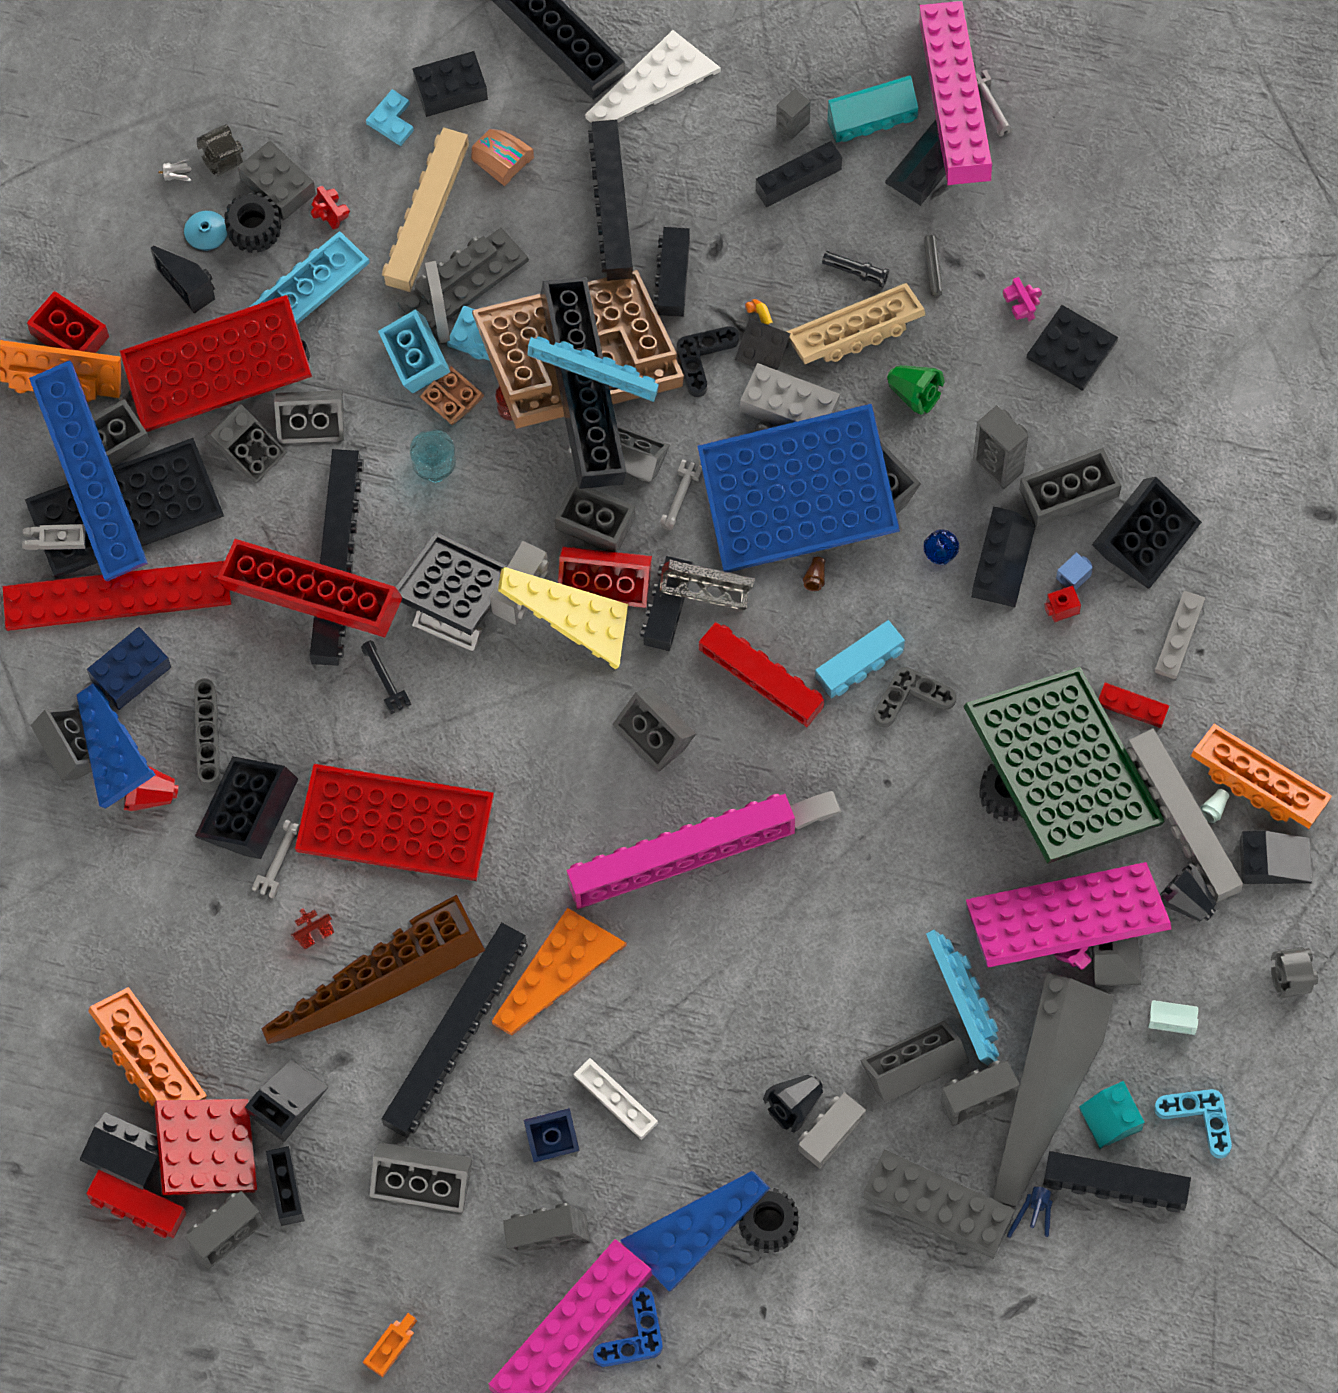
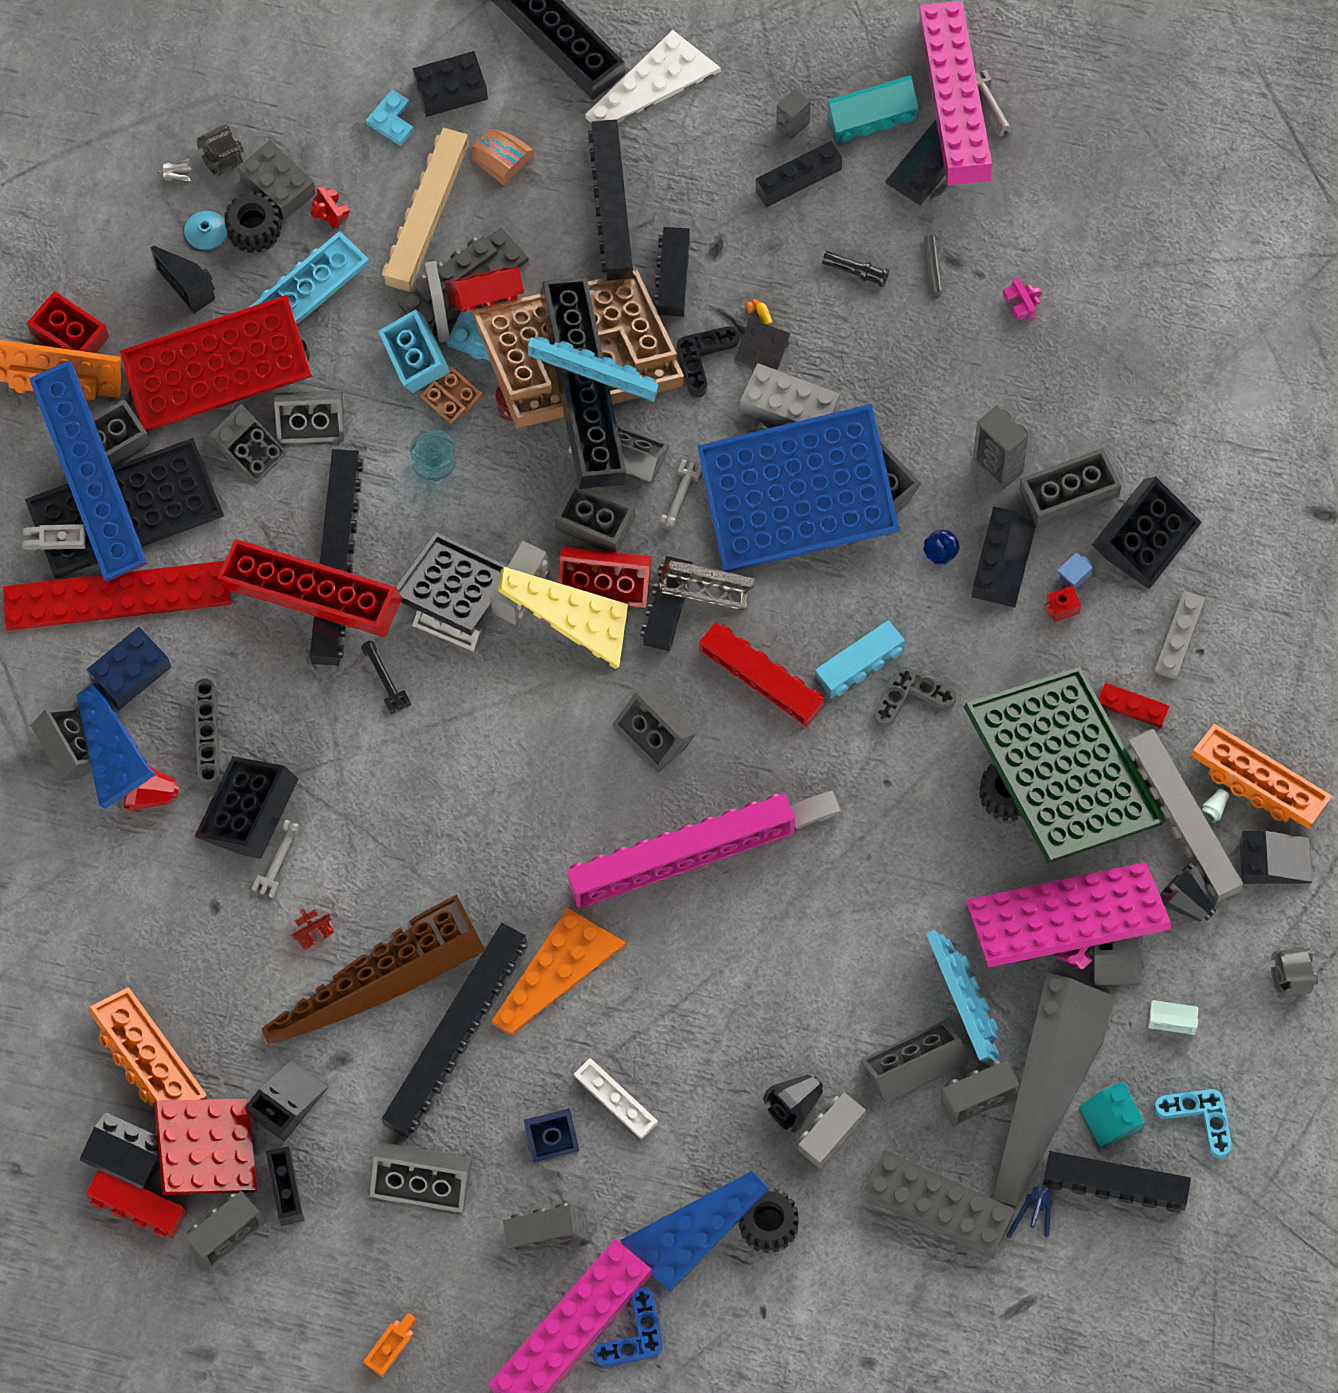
red plate [295,764,494,881] -> none
tan plate [786,283,925,364] -> none
reddish brown cone [803,557,826,591] -> none
green cone [887,365,945,415] -> none
black plate [1026,305,1118,391] -> none
none -> red brick [444,267,524,312]

